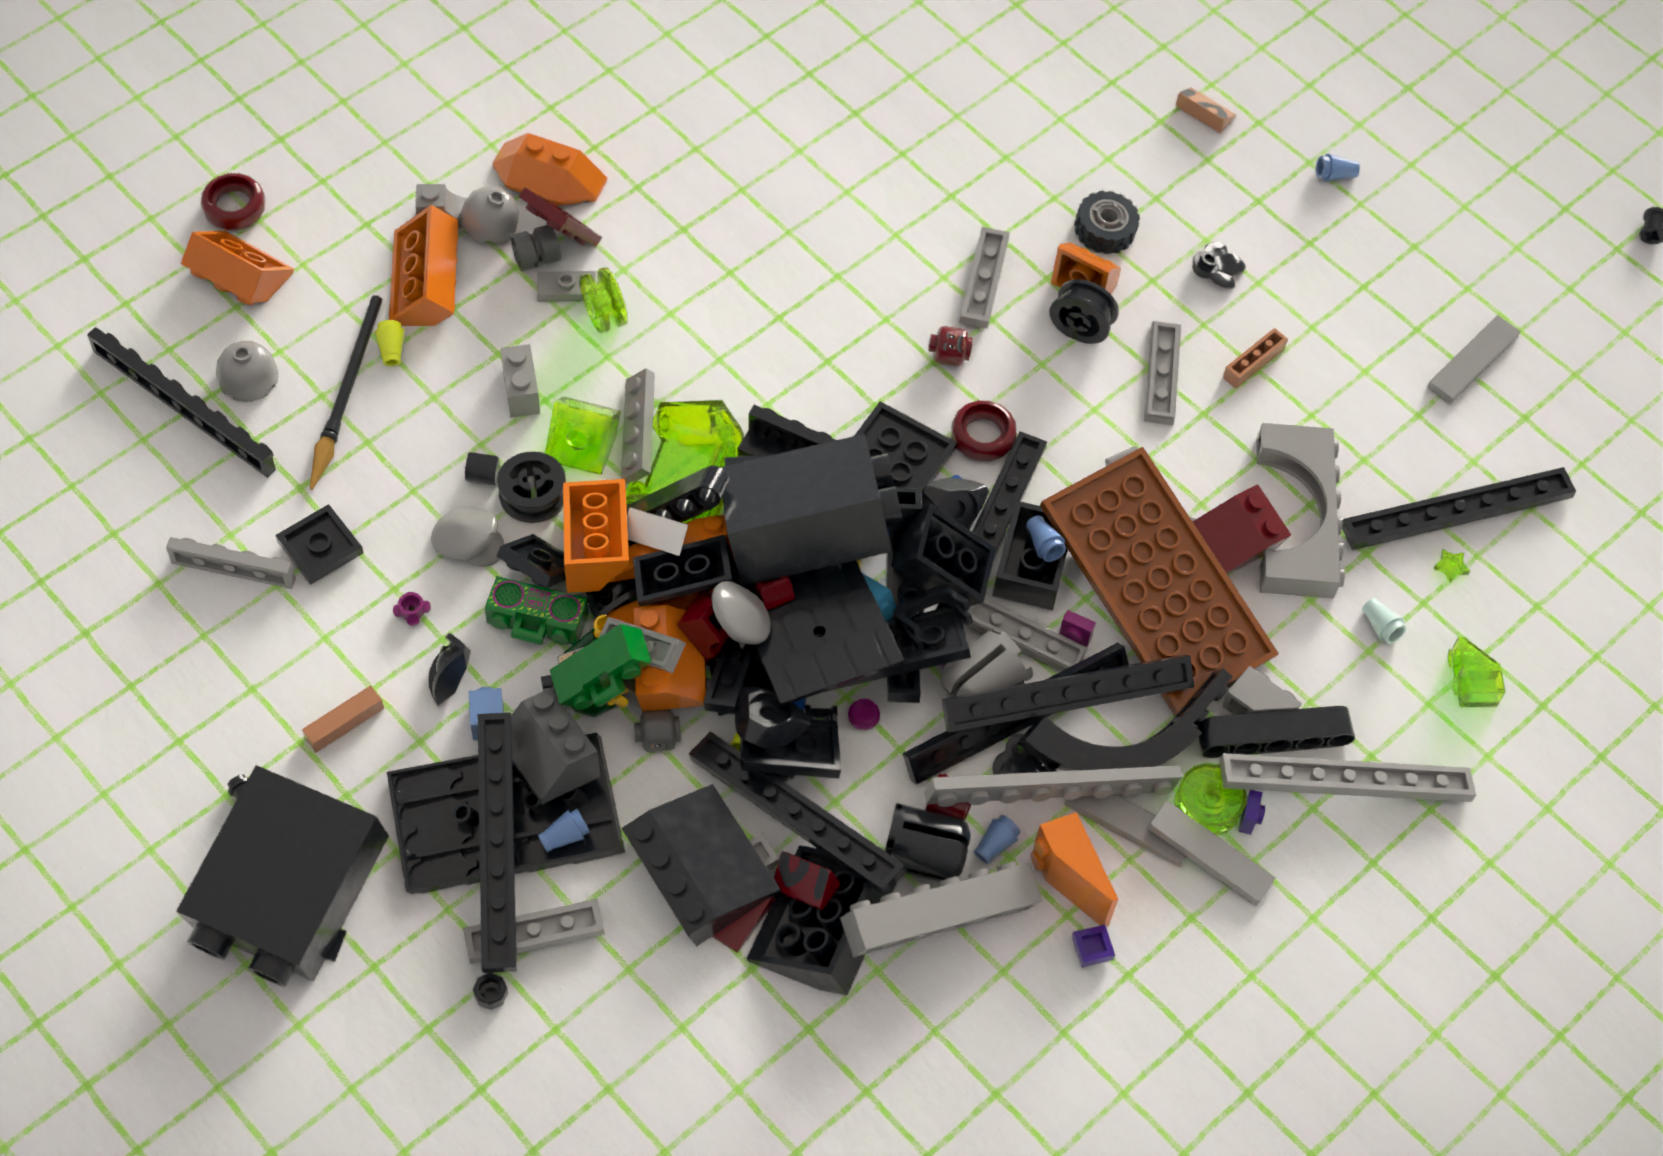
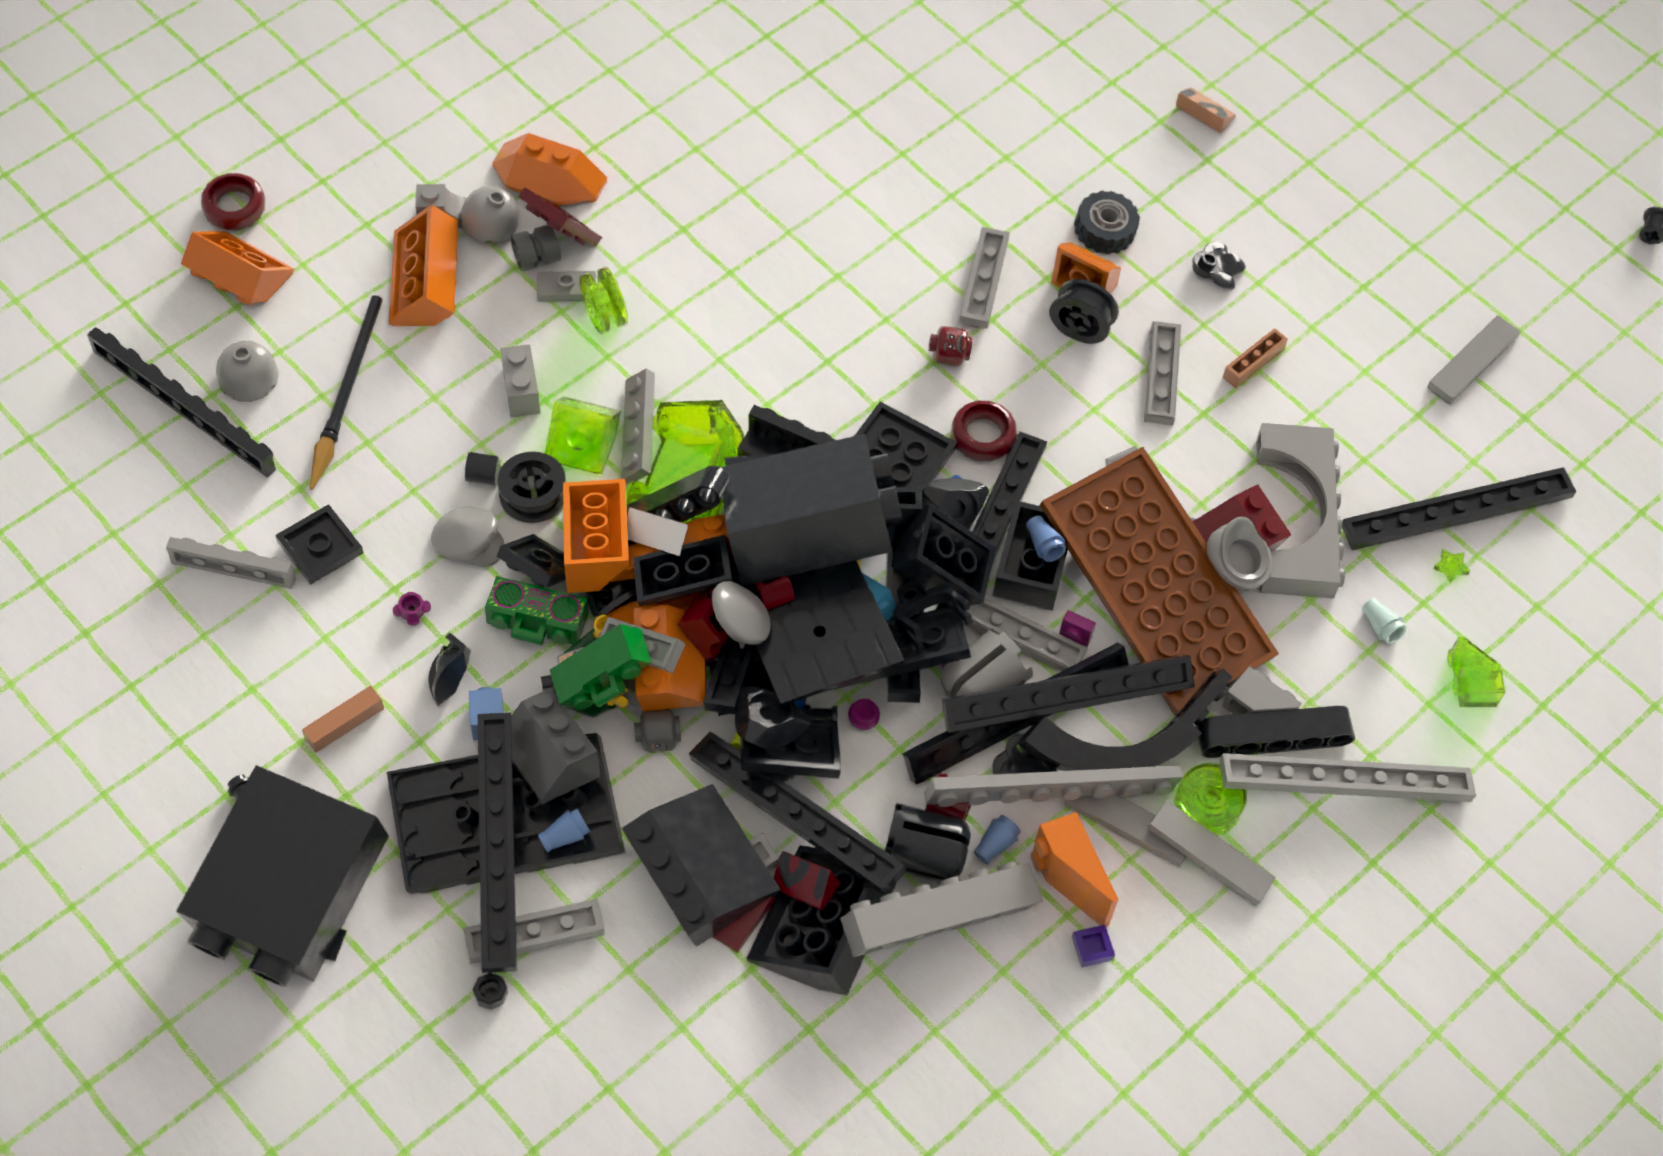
neon yellow cone [375,320,405,367] -> none
dark purple plate [1238,790,1266,835] -> none
medium blue cone [1316,153,1360,181] -> none
none -> light grey piece [1207,517,1273,591]

